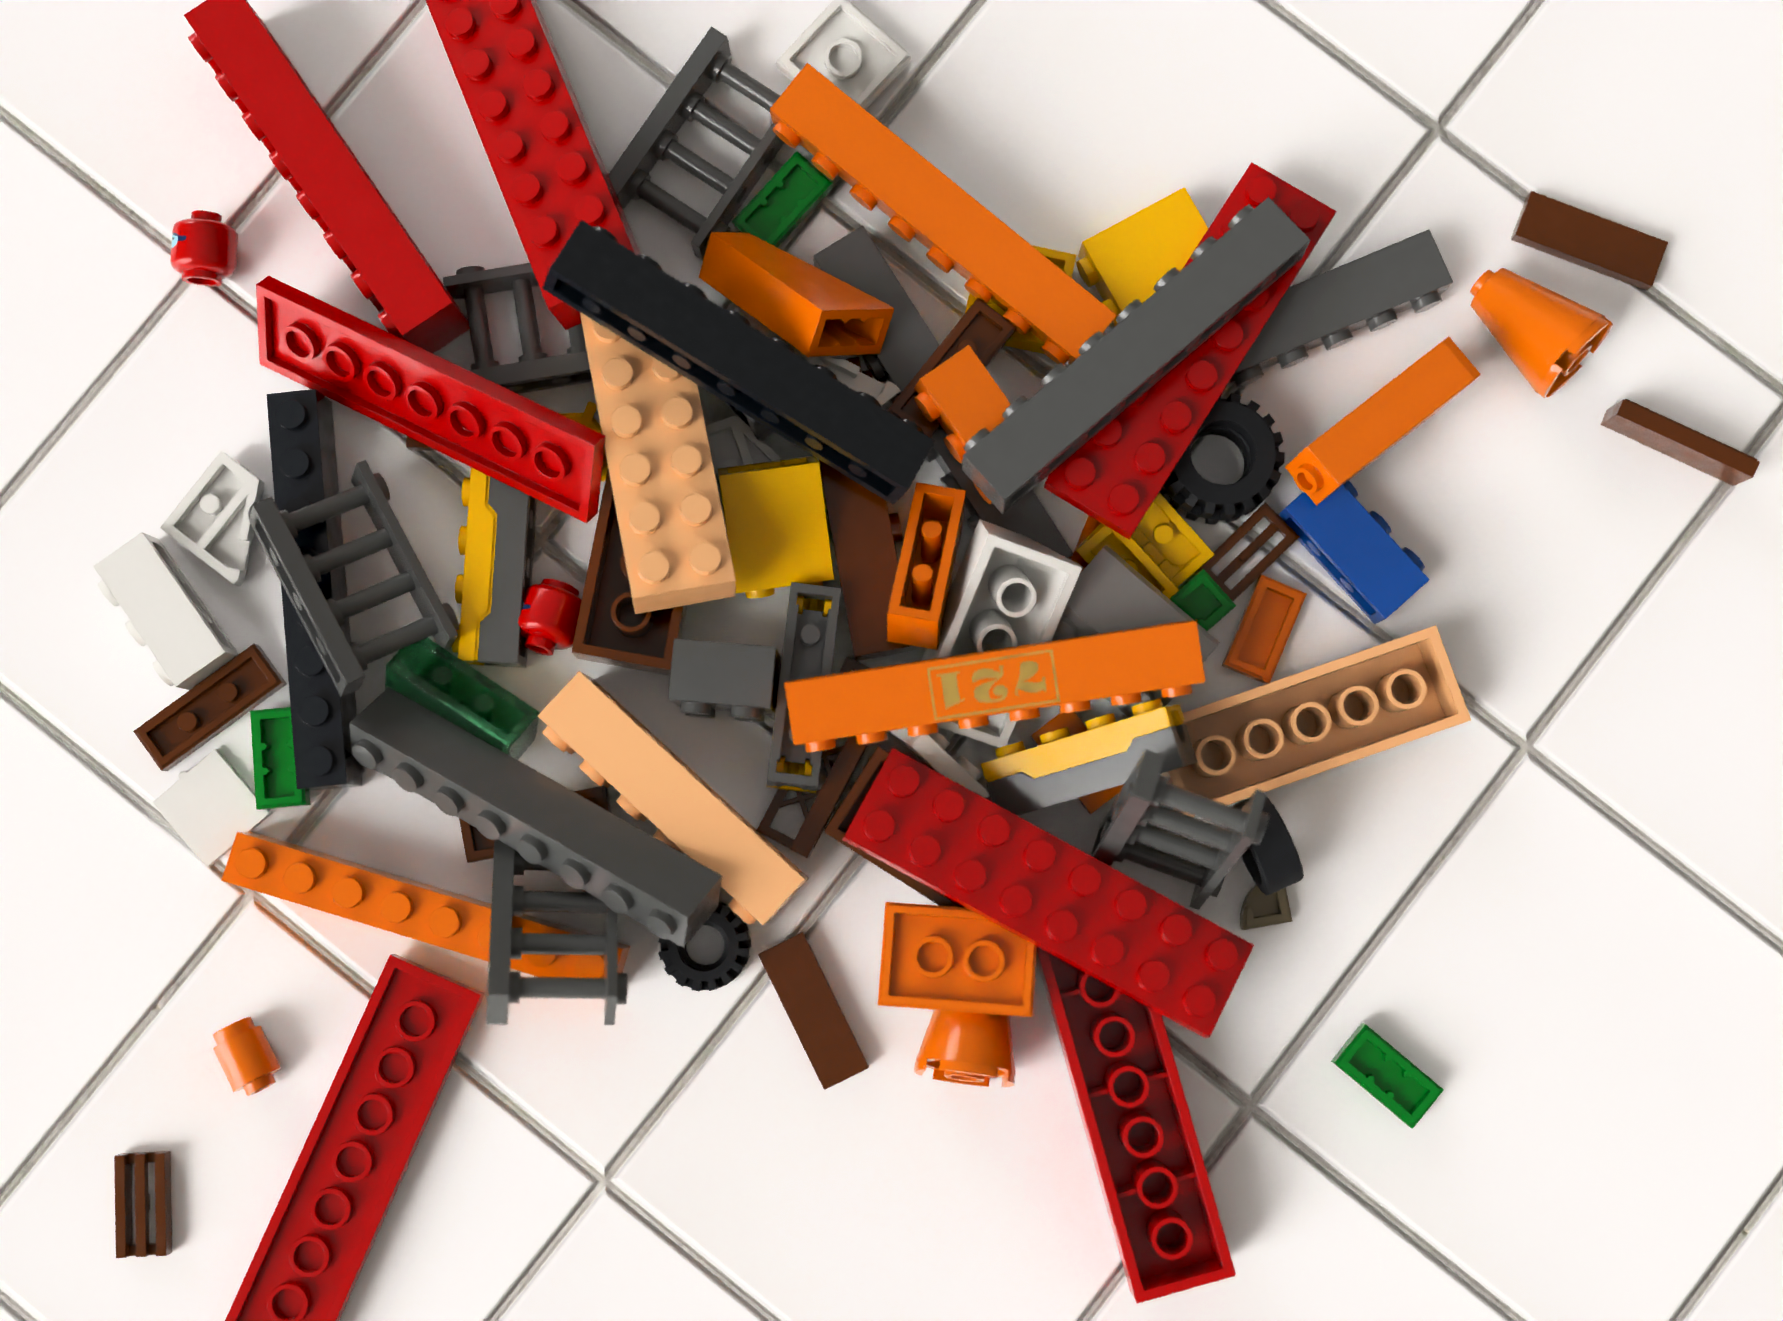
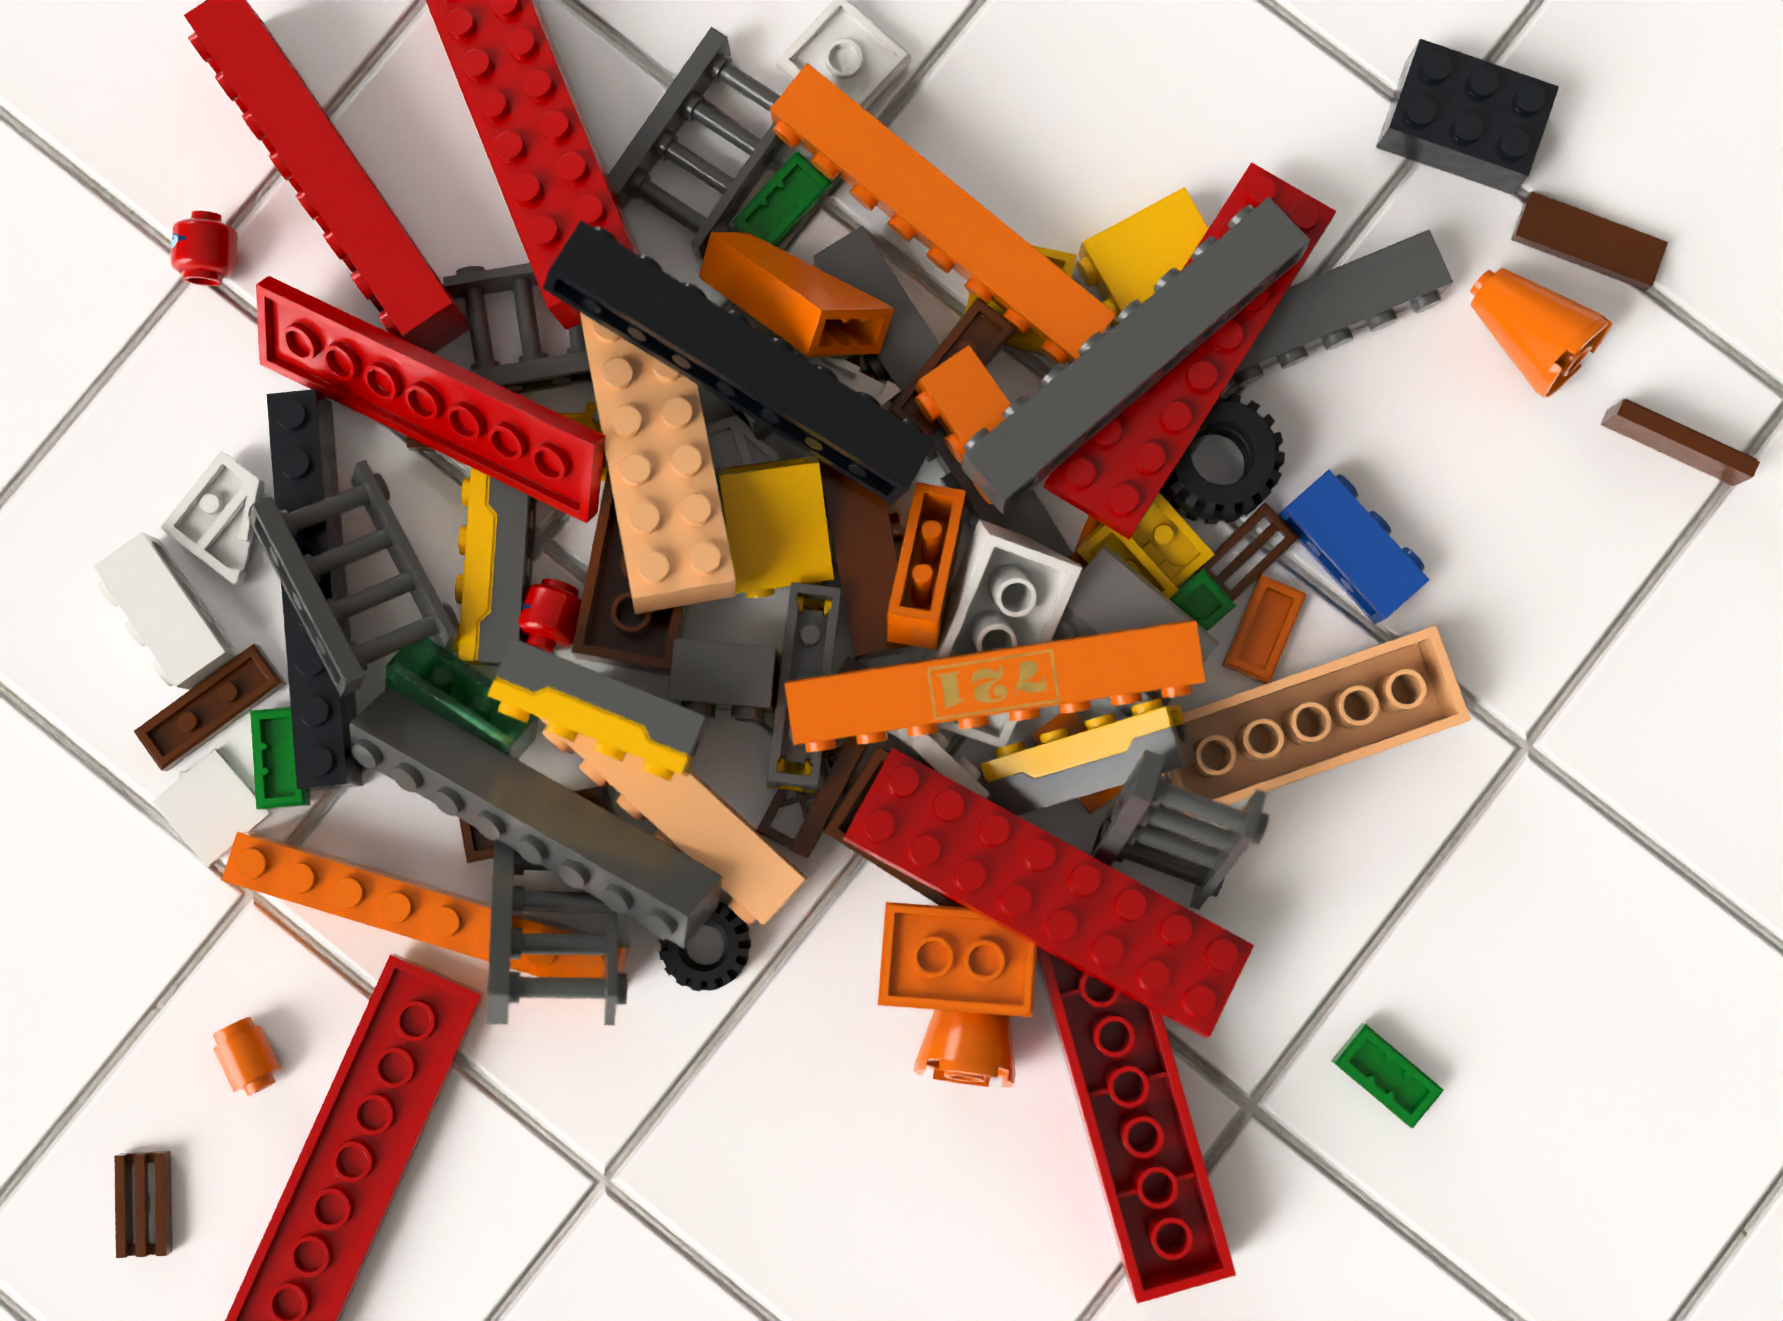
reddish brown tile [758,932,869,1090] -> none
black tyre [1231,796,1304,896] -> none
dark tan tile [1240,884,1292,930] -> none
orange slope [1285,336,1481,506] -> none
none -> piece [487,638,710,781]
none -> black brick [1375,38,1559,195]

